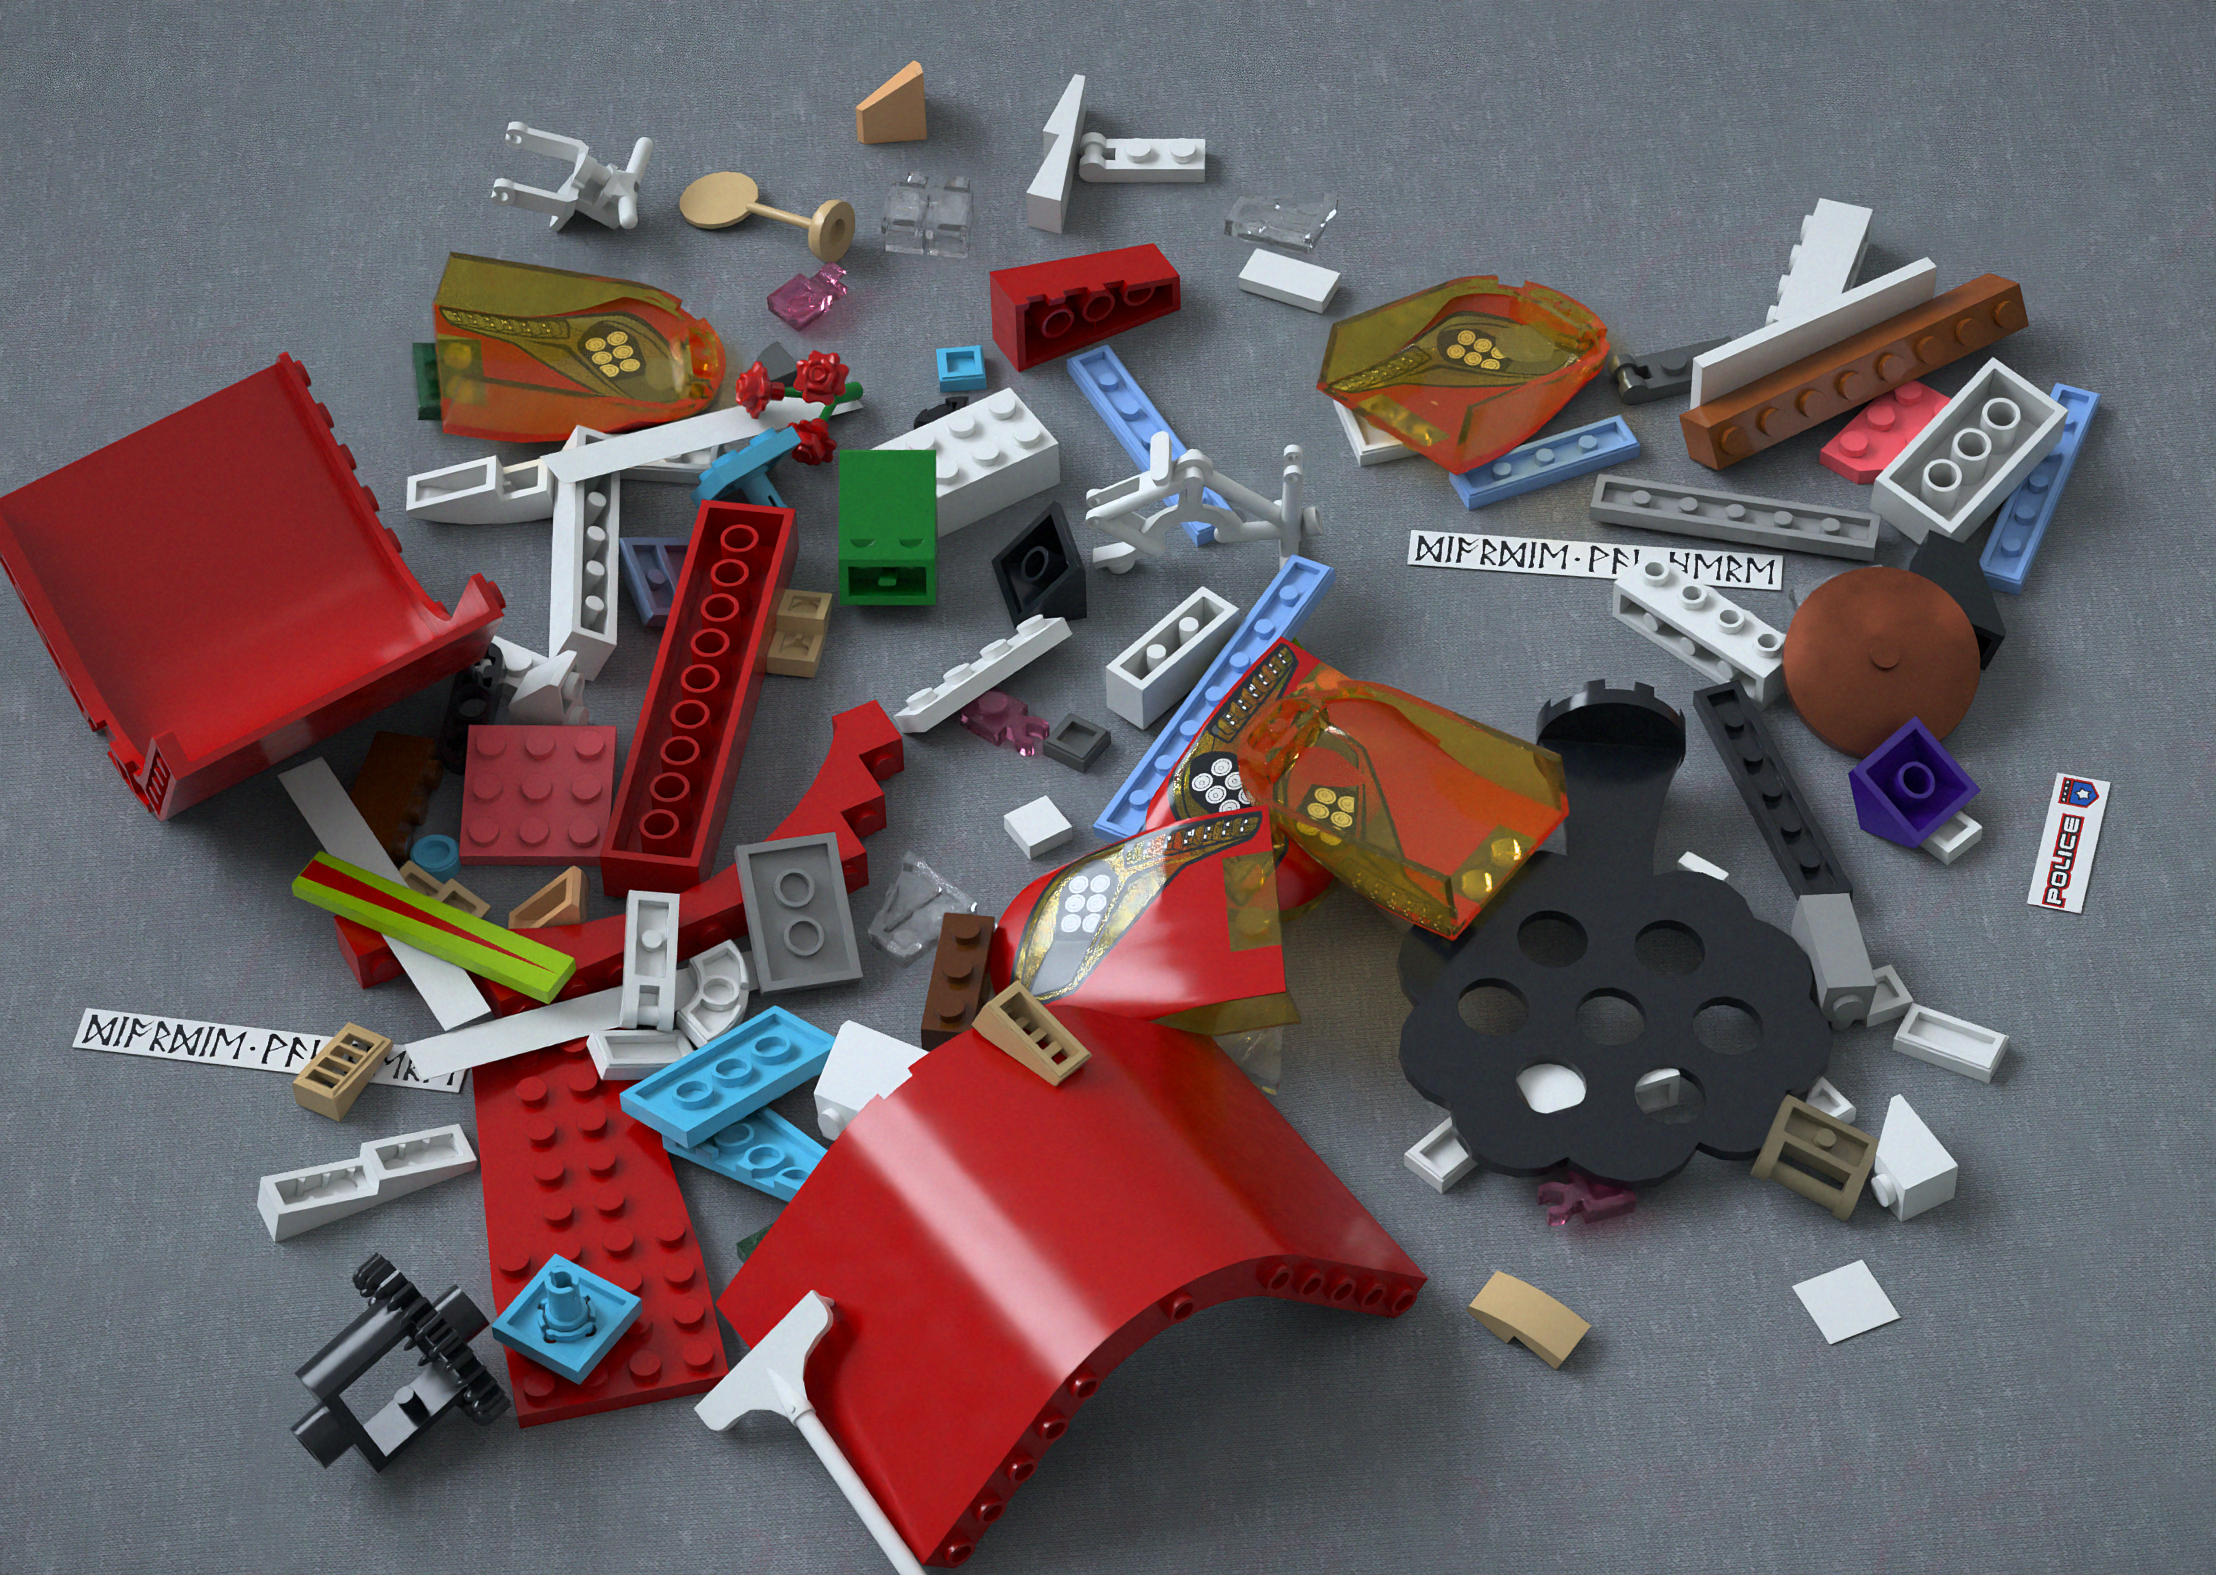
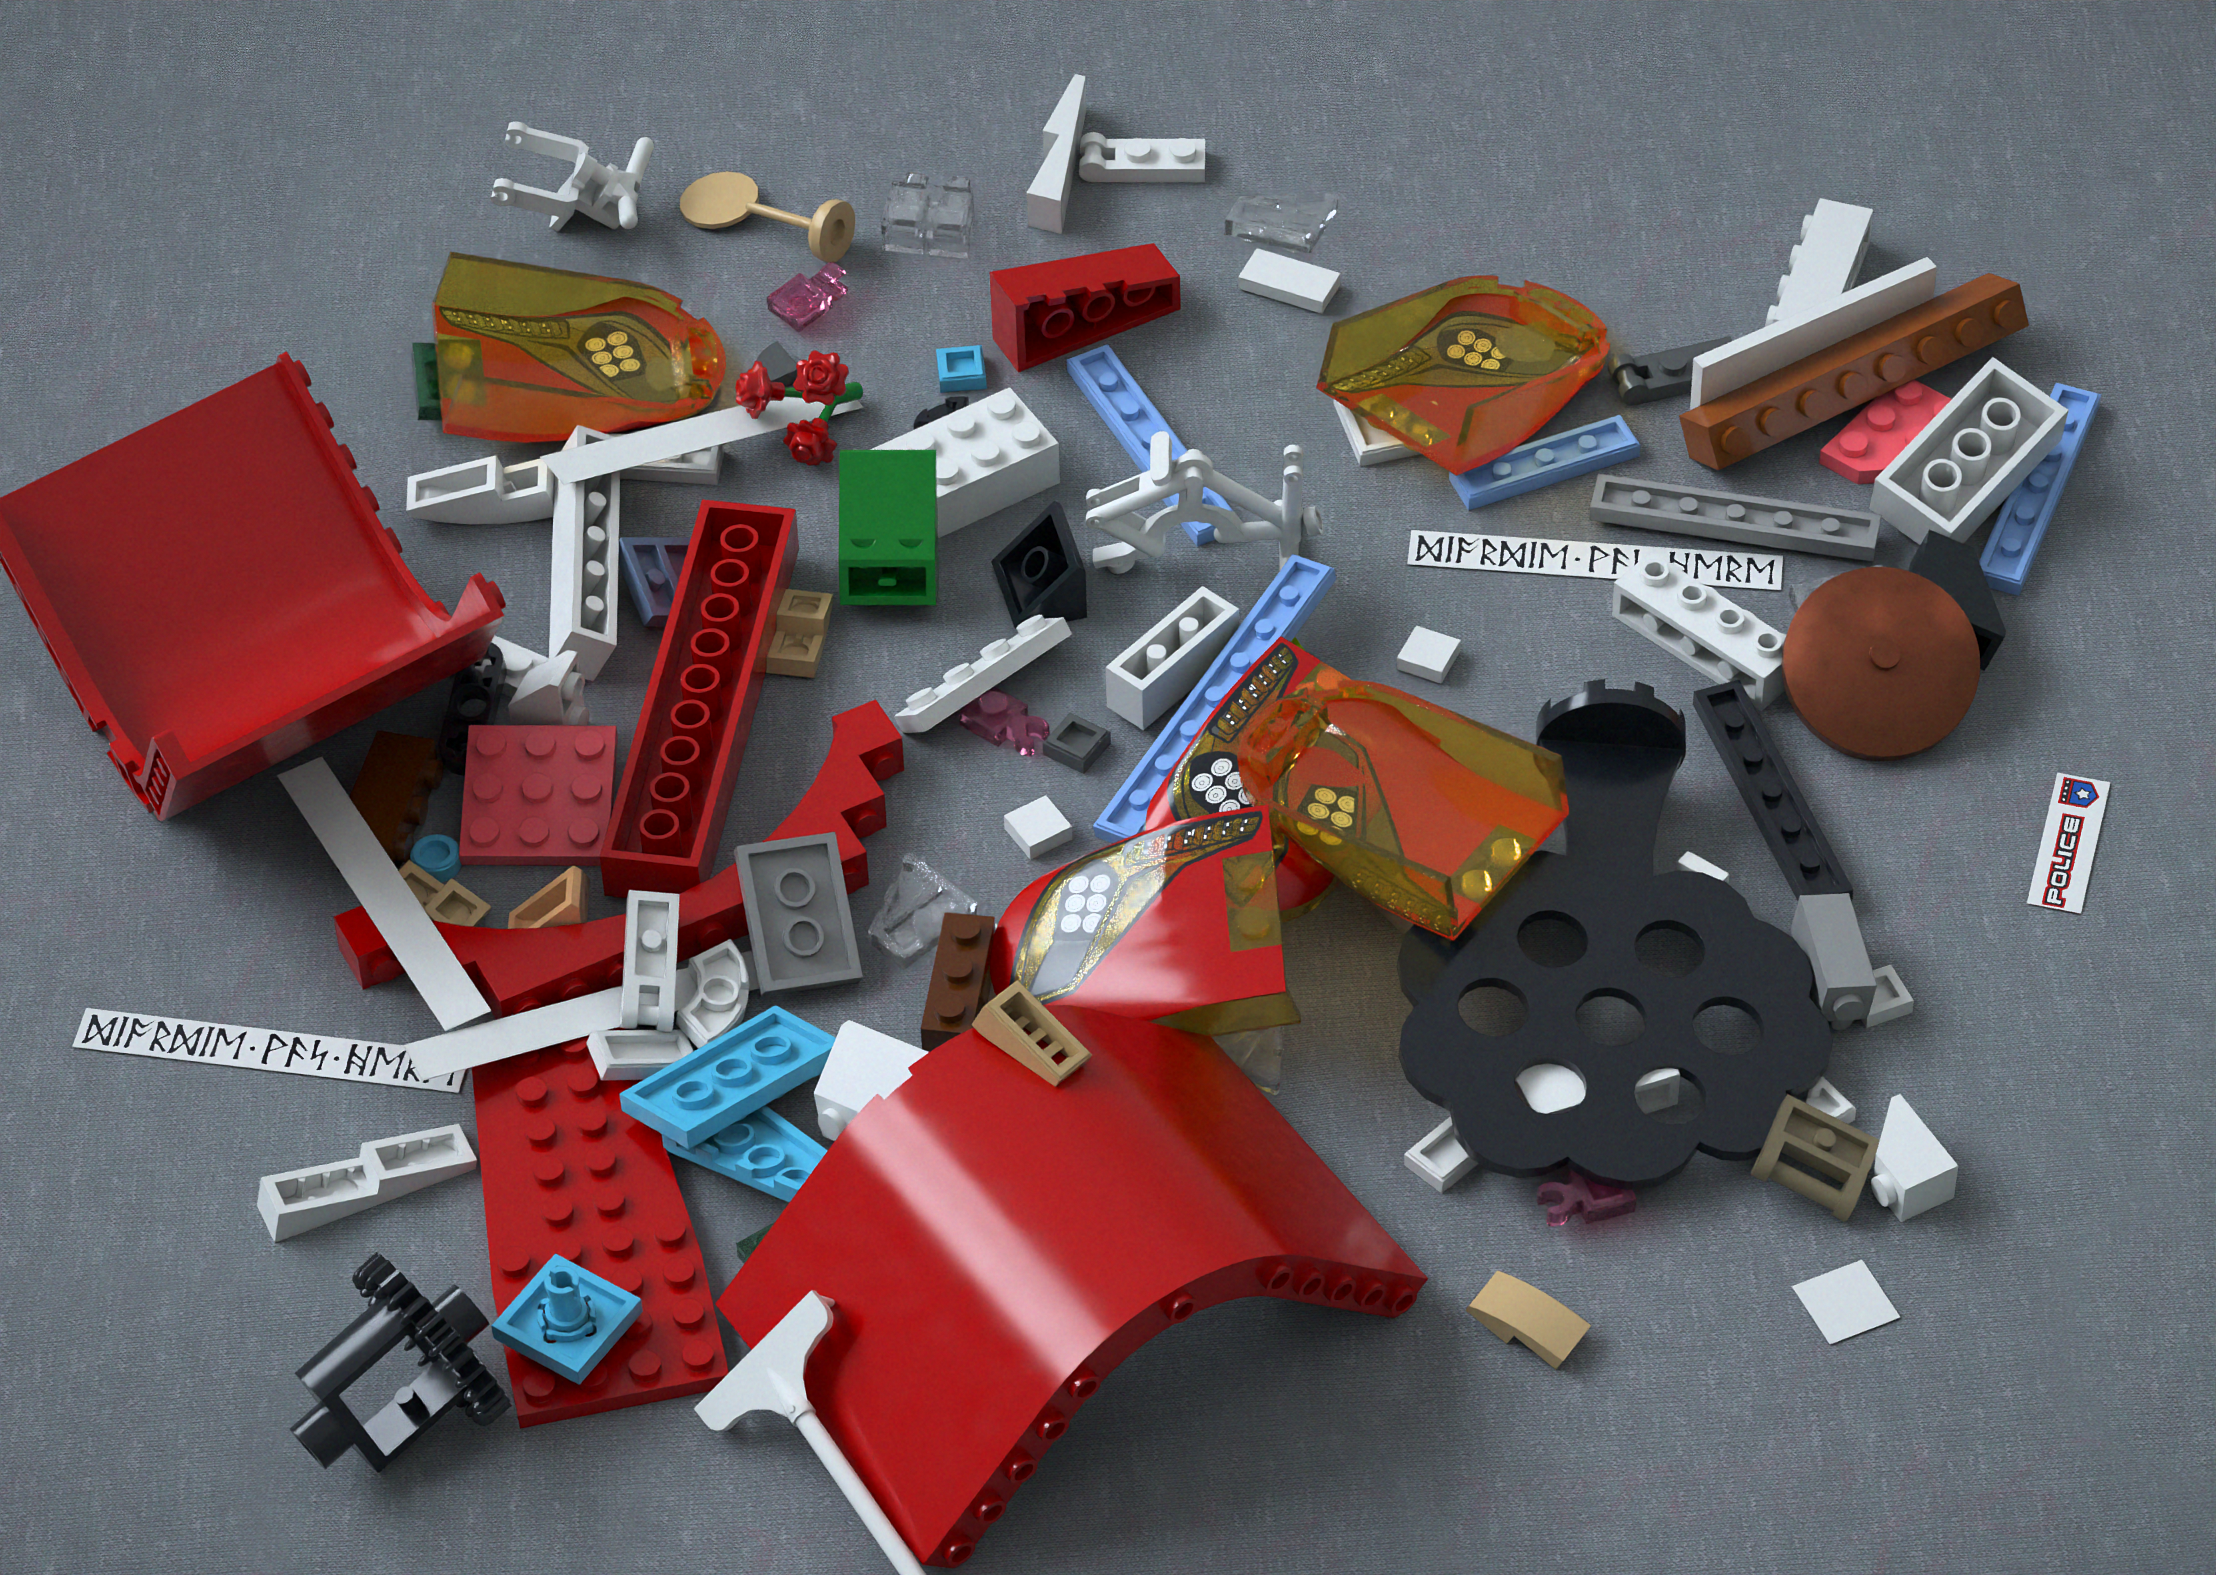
lime tile [291,850,576,1004] -> none
tan slope [292,1022,394,1122] -> none
medium azure plate [689,426,802,510] -> none
light nougat slope [855,60,927,144] -> none
dark purple slope [1848,716,1981,849] -> none
white tile [1893,1003,2009,1084] -> none
white tile [1920,810,1982,865] -> none
none -> white tile [1397,626,1461,684]

